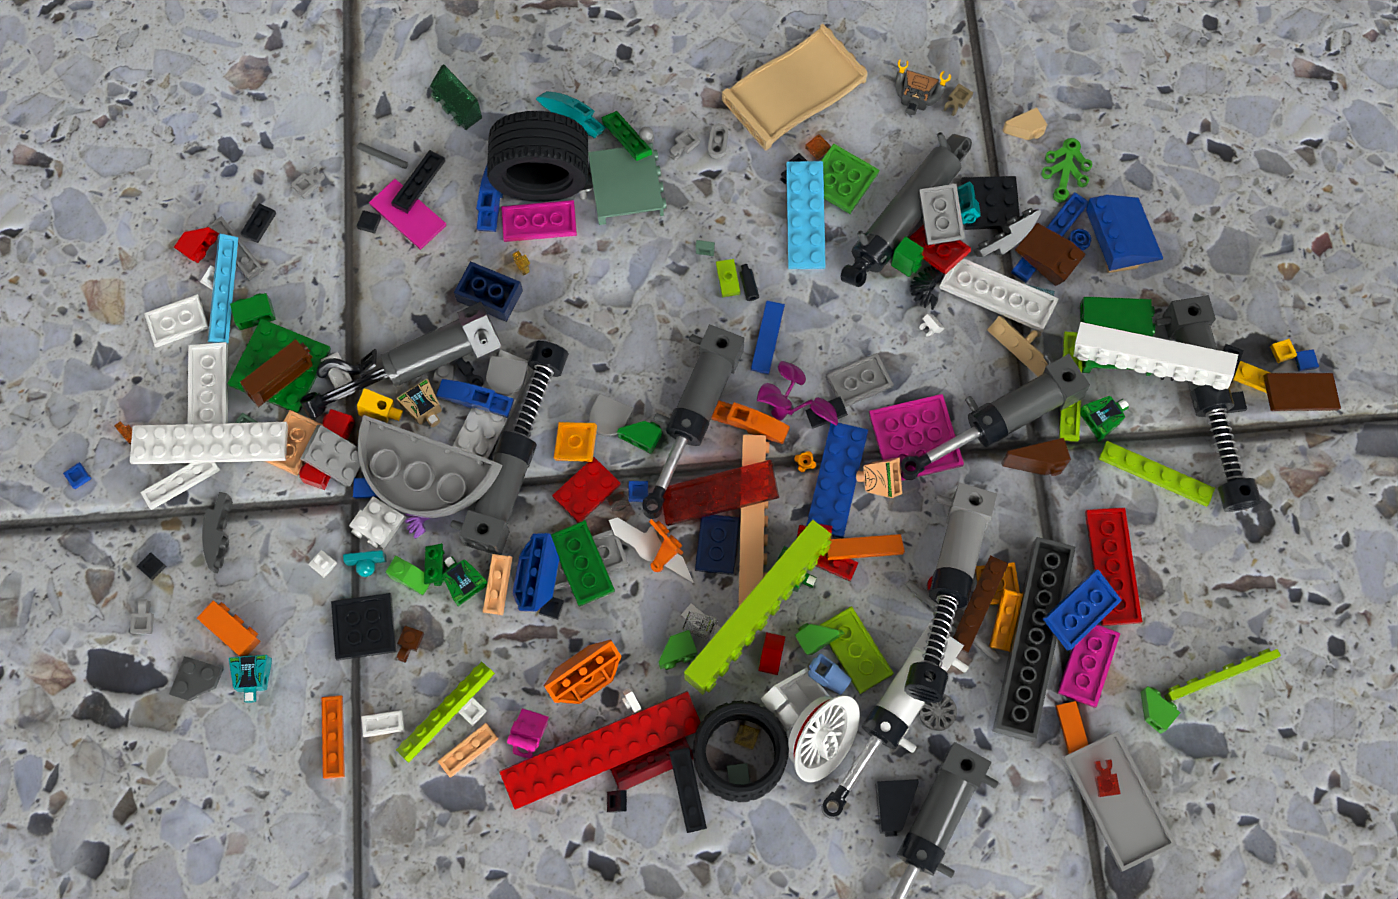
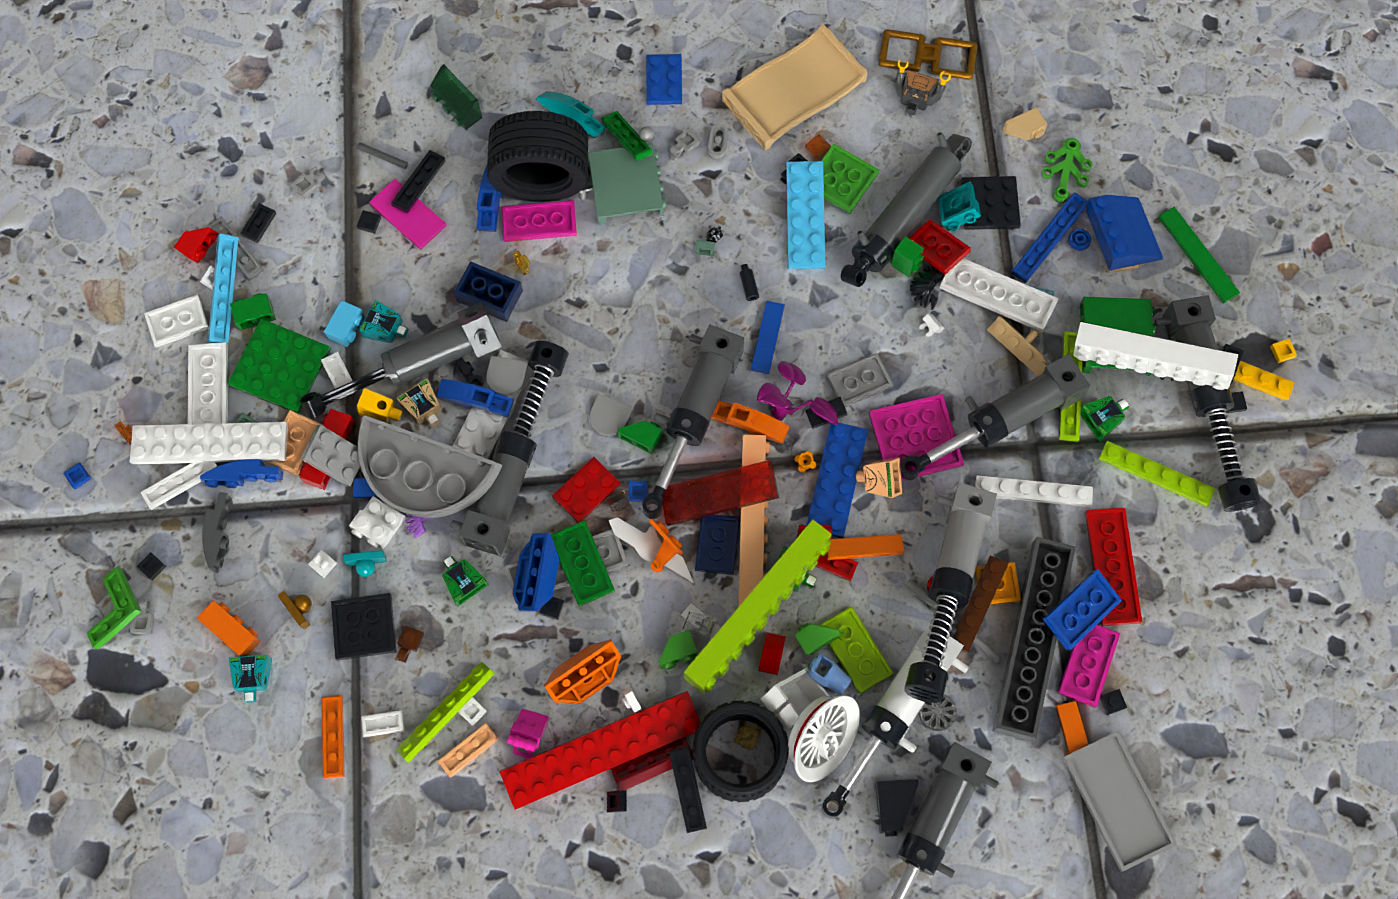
dark grey plate [169,656,224,701] -> none
reddish brown window [240,339,313,408] -> none
black piece [316,349,377,378] -> none
bright green slope [385,555,430,595] -> none
green hinge [424,543,445,586] -> none
light nougat tile [483,554,513,615] -> none
light orange plate [554,422,597,462] -> none
lime plate [716,259,740,298] -> none
sand green tile [727,763,750,784] -> none
light grey plate [919,184,965,245] -> none
dark tan plate [944,84,974,116] -> none
slope [974,208,1041,257] -> none
light orange tile [989,589,1023,652] -> none
reddish brown slope [1001,438,1071,476] -> none
reddish brown slope [1015,223,1086,286] -> none
clear red plate [1094,759,1121,797] -> none
bright green slope [1140,686,1181,734] -> none
lime plate [1164,648,1281,701] -> none
reddish brown tile [1263,373,1341,411] -> none
blue tile [1295,349,1319,372] -> none
none -> bright green plate [87,567,142,650]
none -> blue slope [200,459,283,488]
none -> pearl gold tile [278,591,312,629]
none -> medium azure brick [324,300,365,347]
none -> torso [359,300,408,343]
none -> blue plate [646,54,682,105]
none -> black plate [706,226,723,243]
none -> pearl gold bar [879,29,978,80]
none -> white plate [975,475,1093,507]
none -> black plate [1100,689,1127,715]
none -> green tile [1158,207,1240,304]

